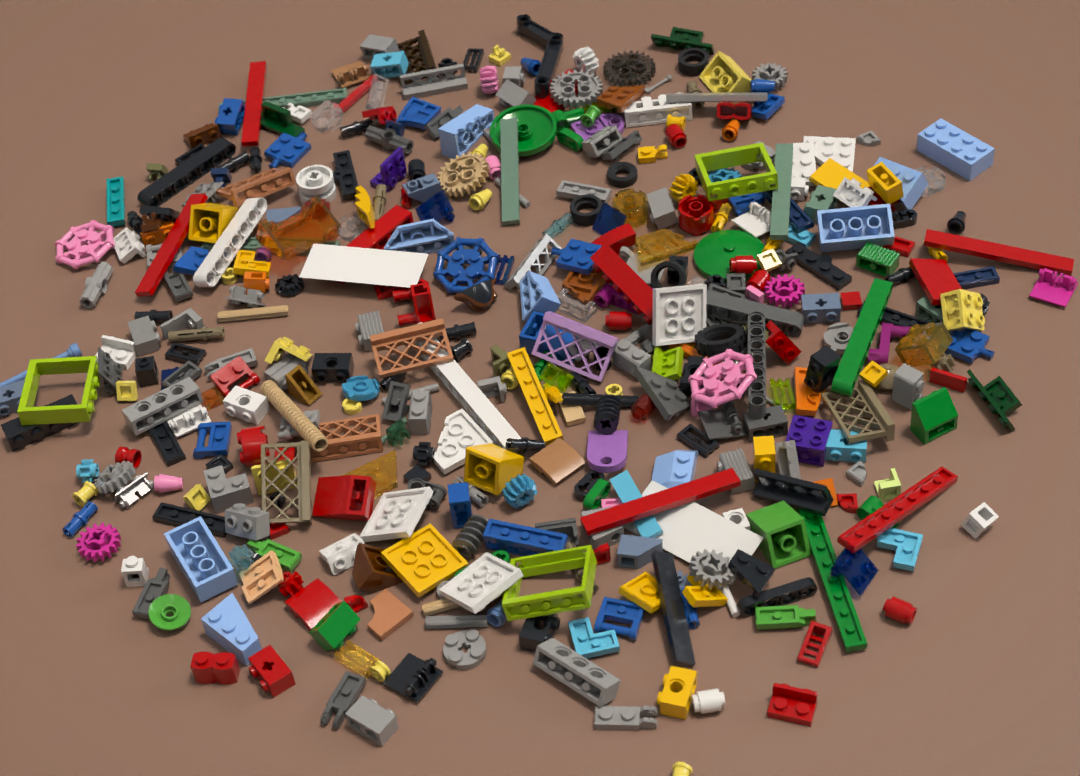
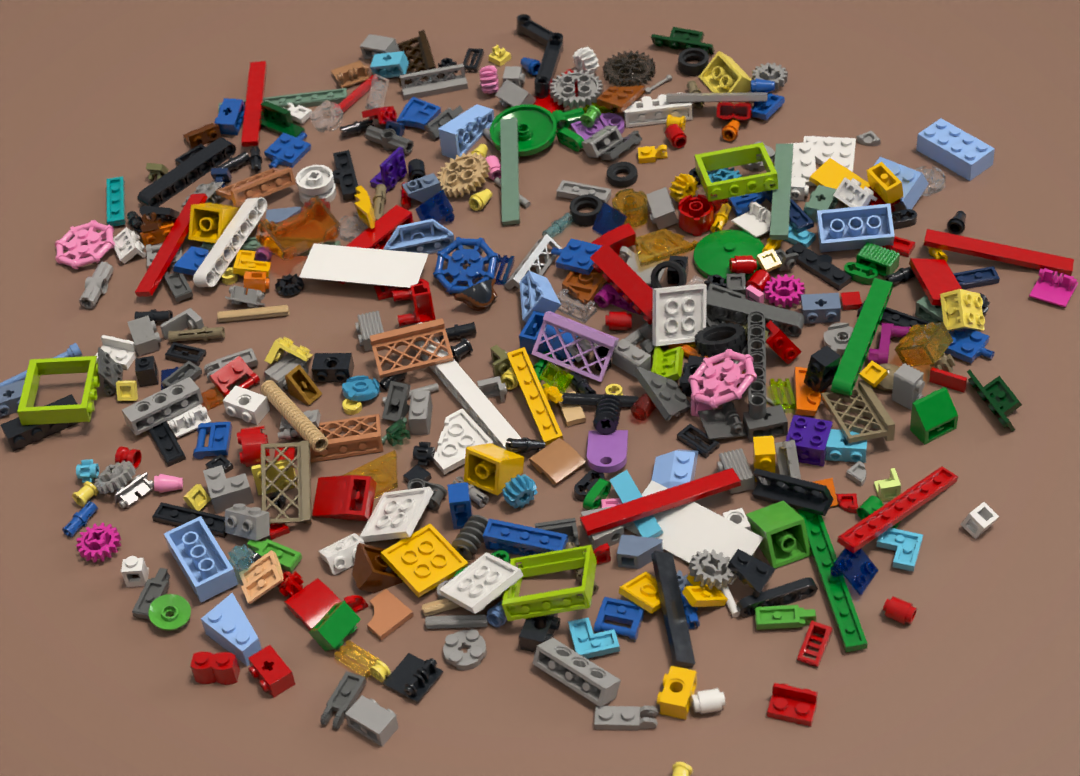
none -> green beam [844,262,878,285]

